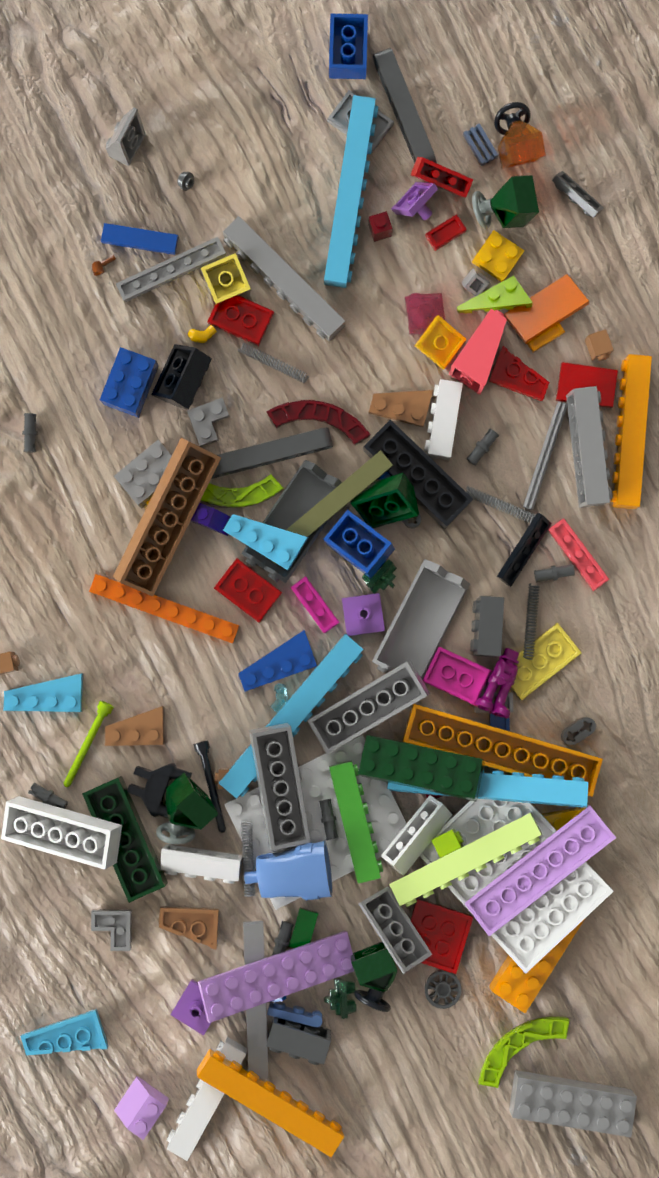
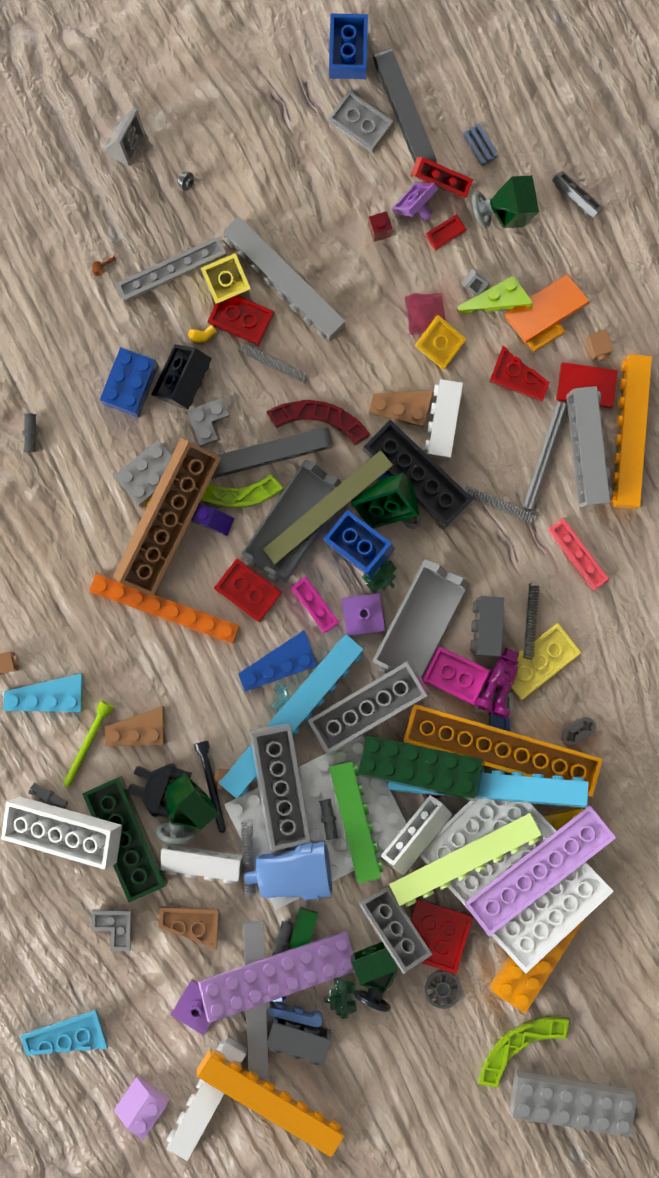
blue tile [101,223,179,255] -> none
medium azure wing [223,514,309,570] -> none
medium azure brick [324,95,379,288] -> none
lime brick [431,829,464,858] -> none
coral slope [449,309,507,395] -> none
dark grey pin [466,428,499,466] -> none
yellow plate [472,230,525,282] -> none
clear orange piece [494,102,546,169] -> none
black tile [497,512,552,587] -> none
dark grey pin [534,564,575,583] -> none

